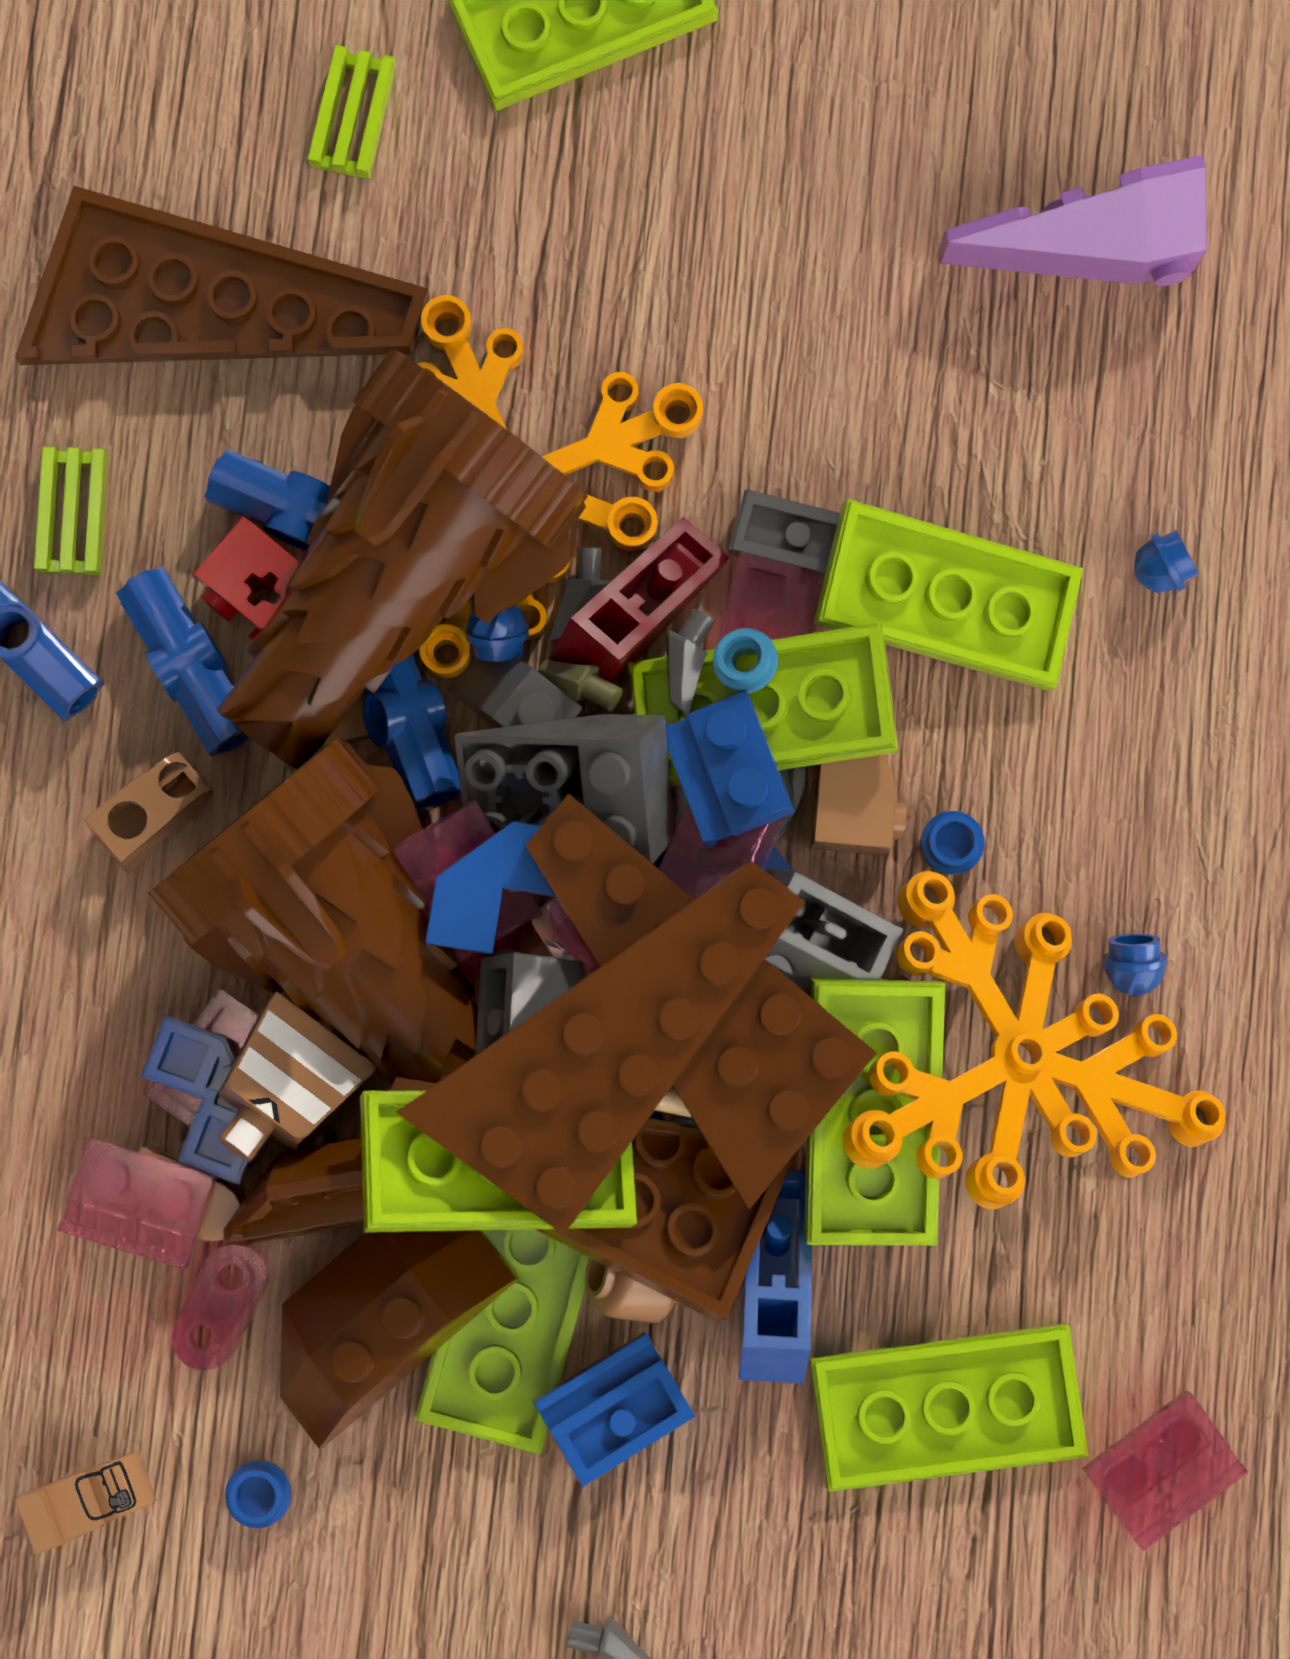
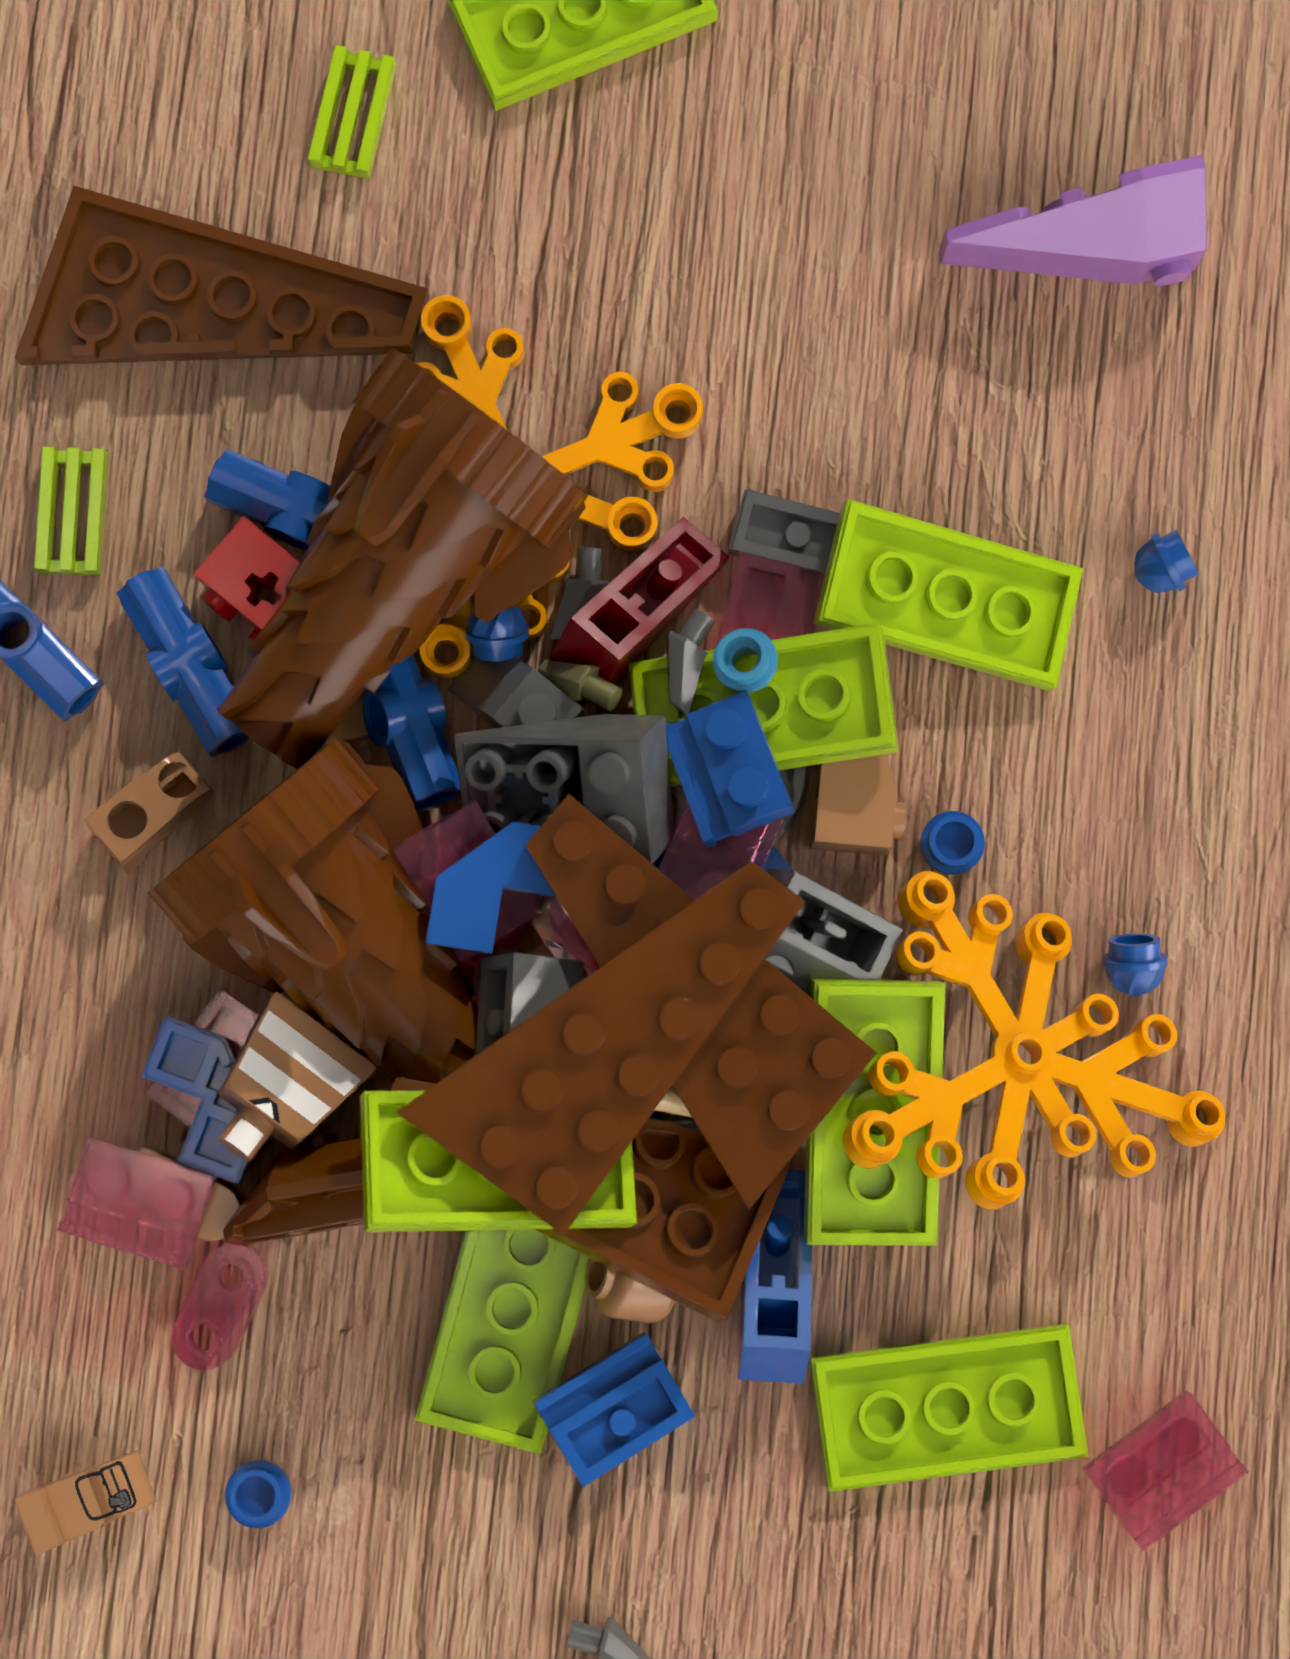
reddish brown wedge [280,1230,520,1449] -> none

